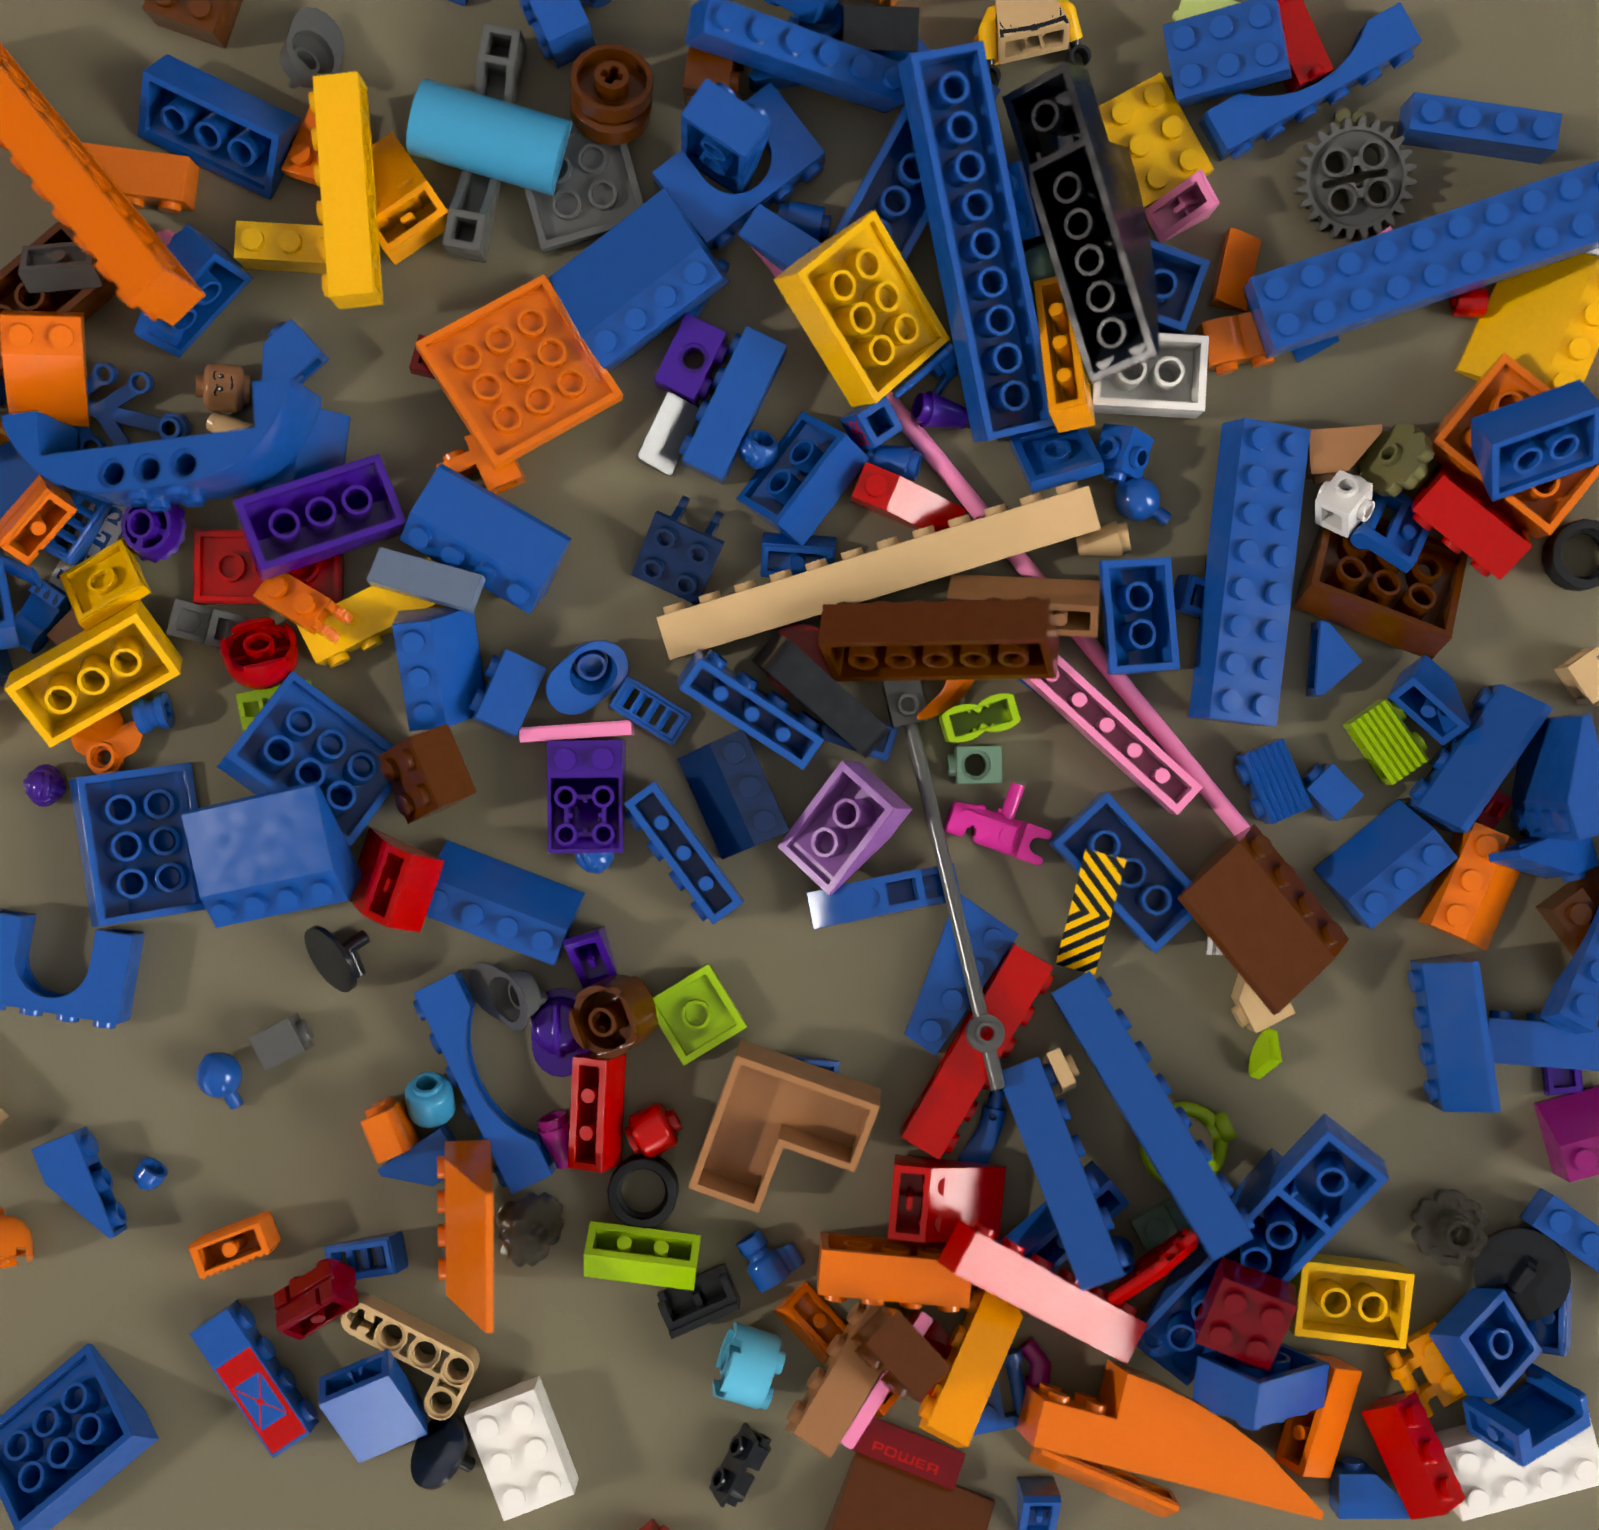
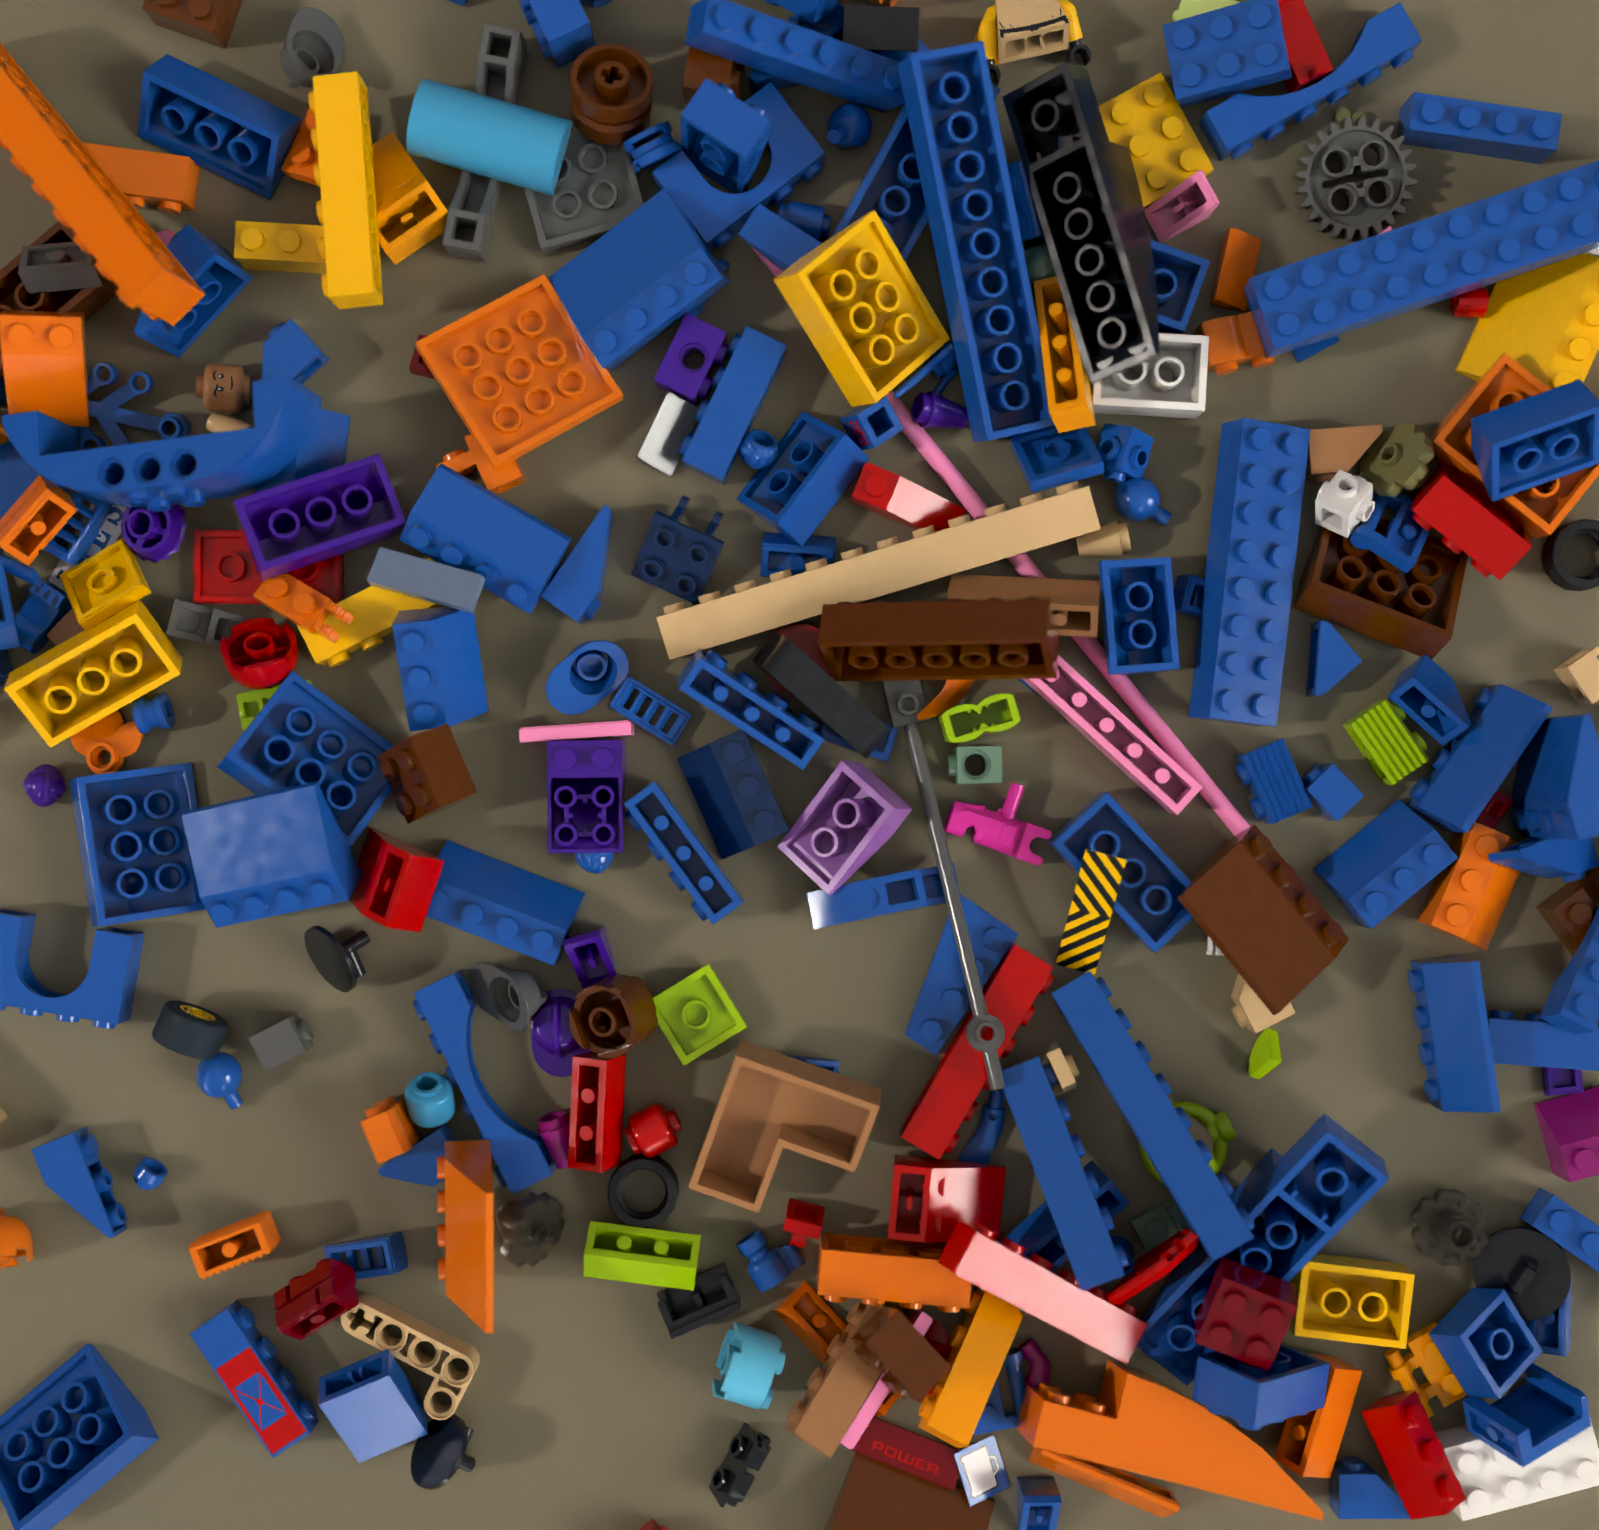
white brick [464,1376,579,1521] -> none
blue brick [469,649,547,738] -> none
blue cone [867,445,923,481] -> none
none -> black wheel [152,1000,229,1060]
none -> blue slope [541,504,614,624]
none -> blue wheel [622,121,682,173]
none -> red tile [783,1198,825,1248]
none -> blue piece [827,103,872,148]
none -> sticker [954,1434,1010,1507]

